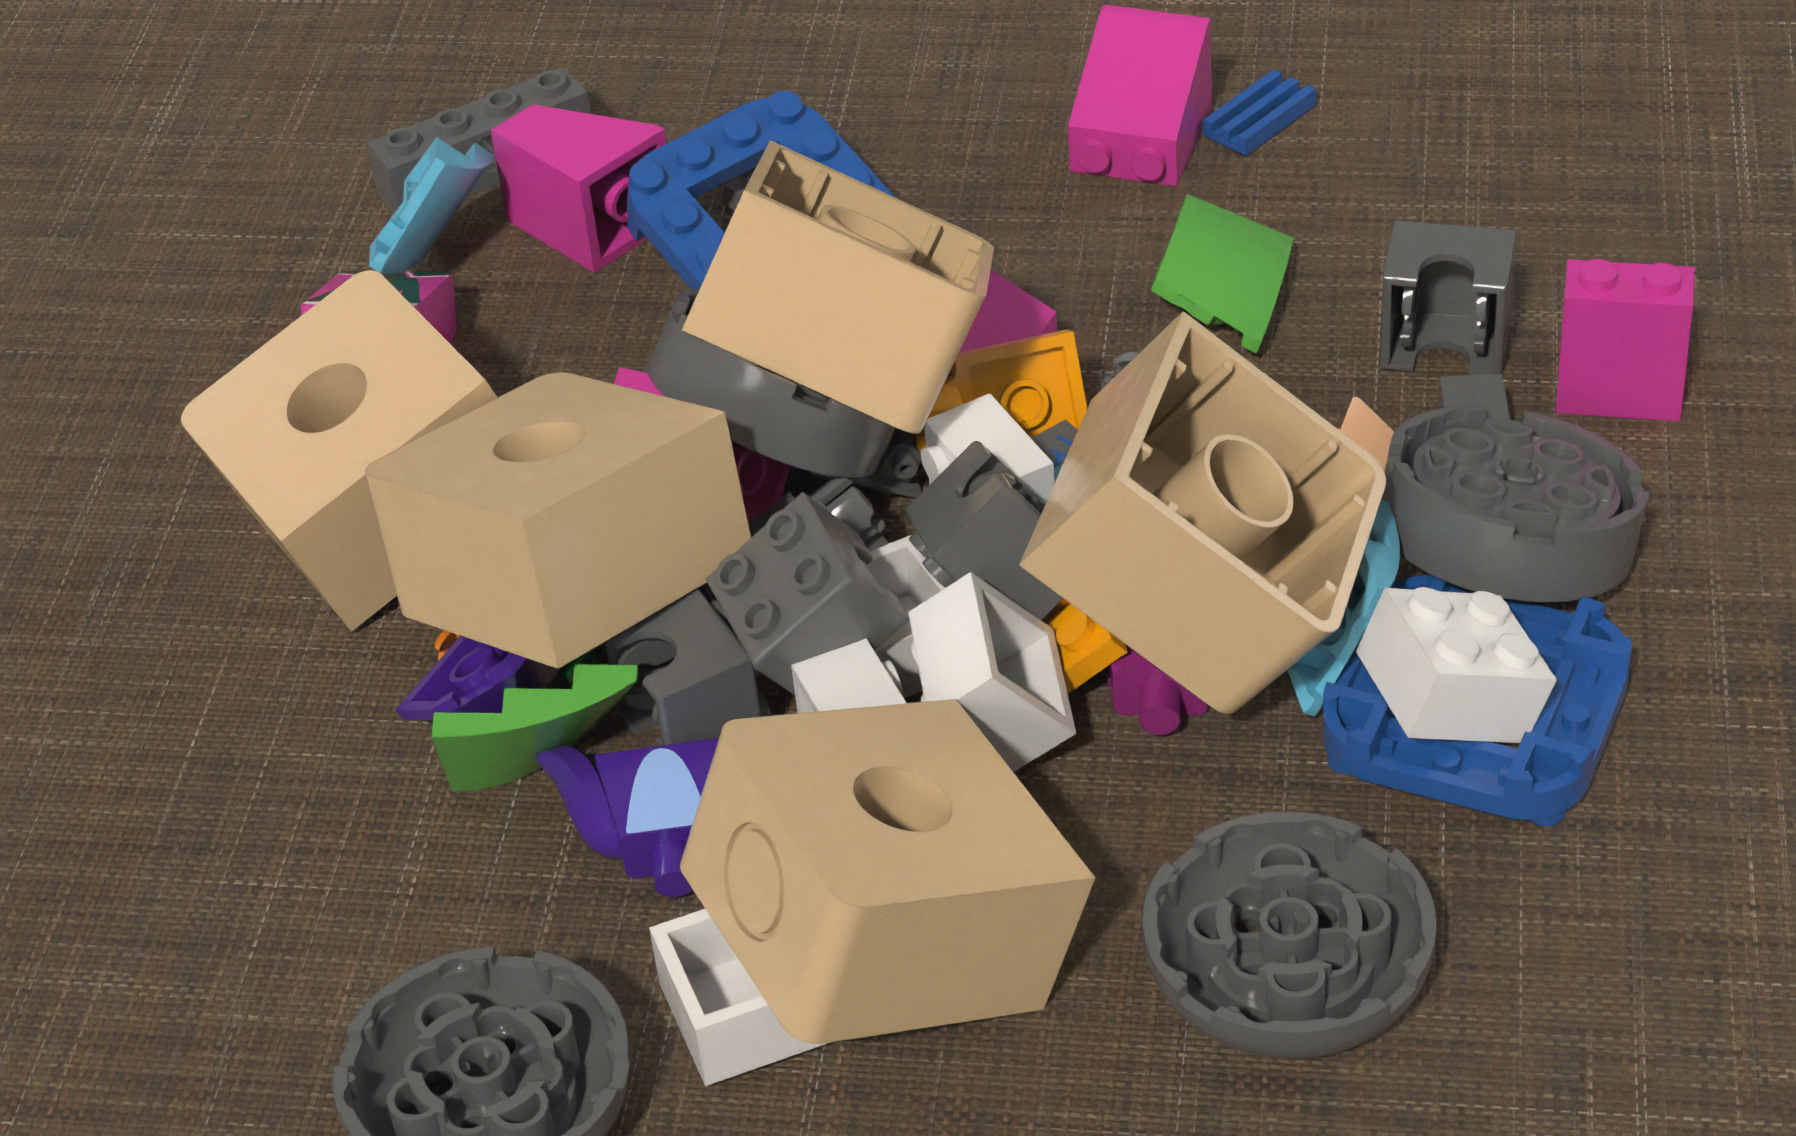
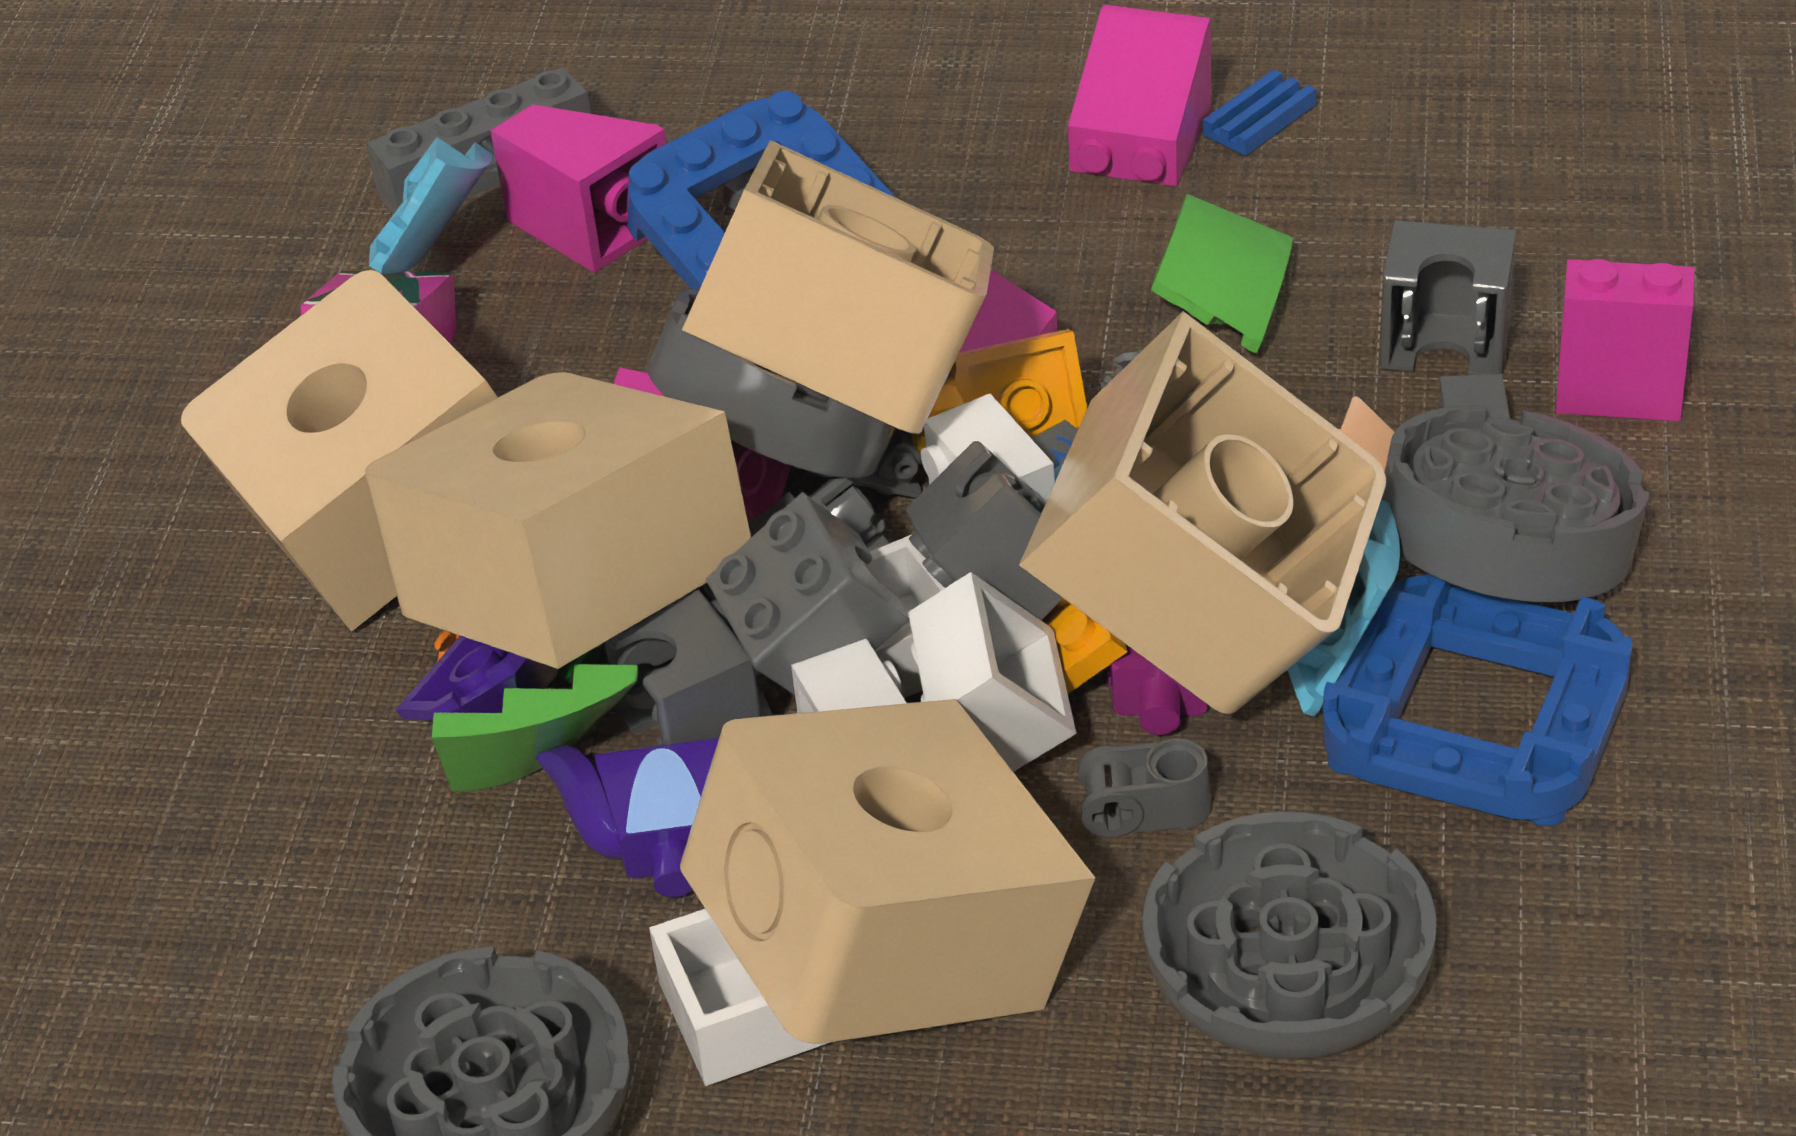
white piece [1356,587,1557,743] -> none
none -> dark grey piece [1077,738,1211,837]

